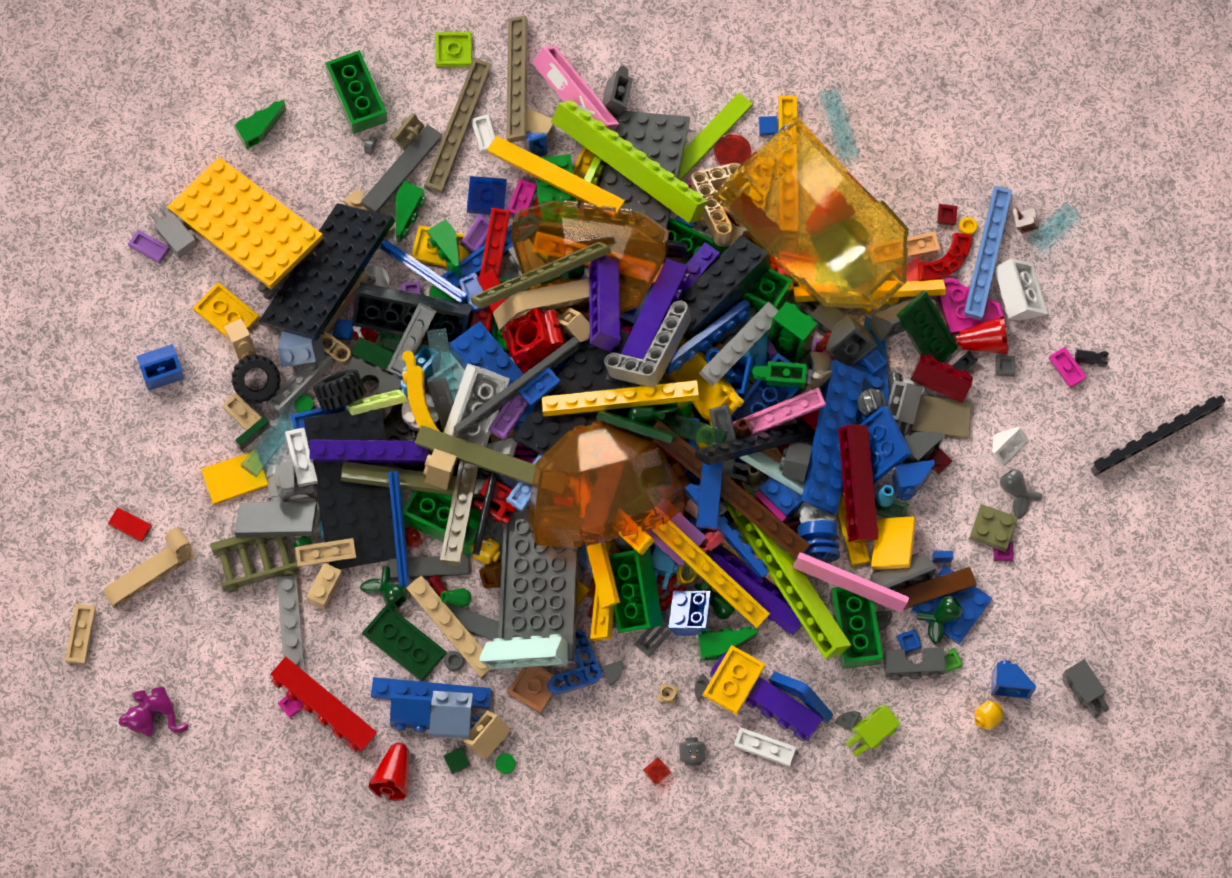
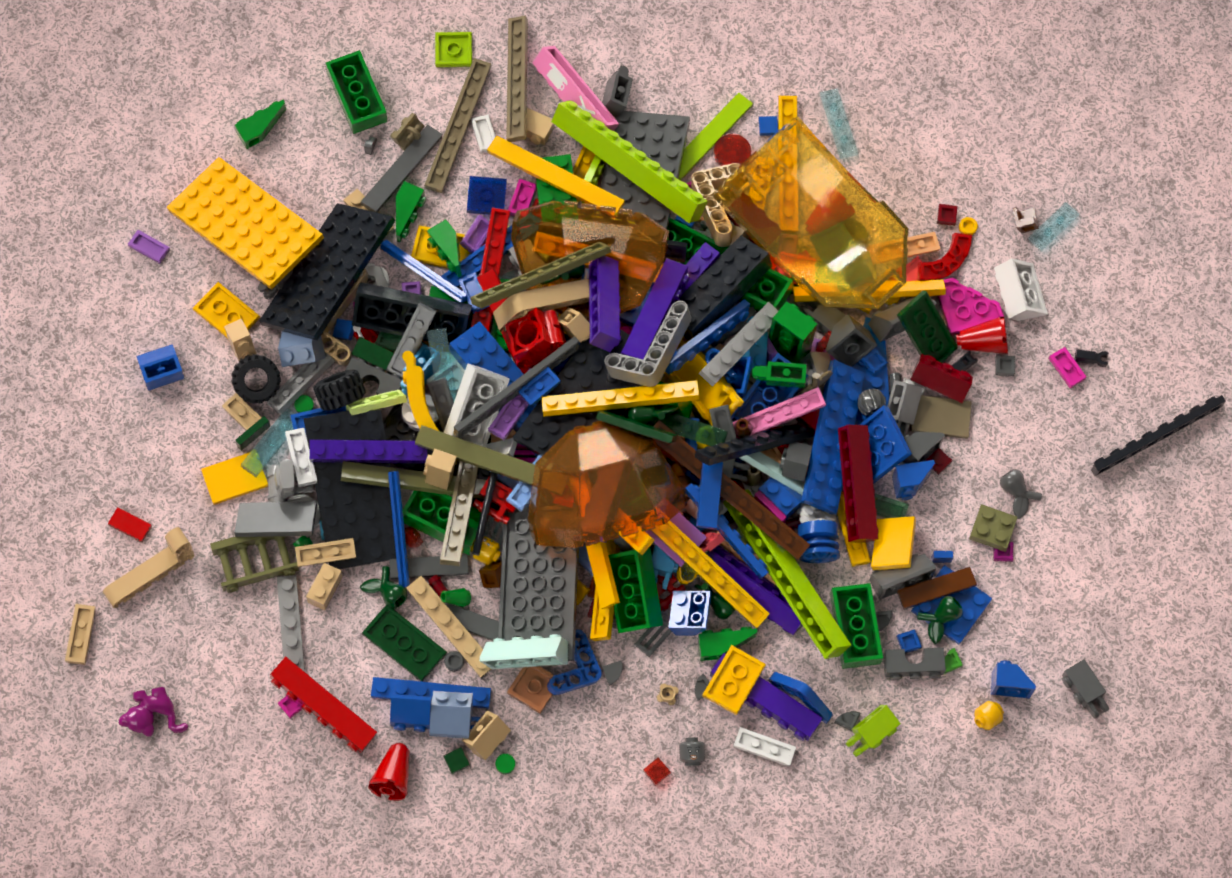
light grey hinge [150,206,197,259] -> none
blue slope [525,133,548,157] -> none
bright pink tile [793,553,909,613] -> none
dark azure cone [876,485,895,507] -> none
medium blue plate [963,186,1012,320] -> none
white slope [992,427,1028,466] -> none

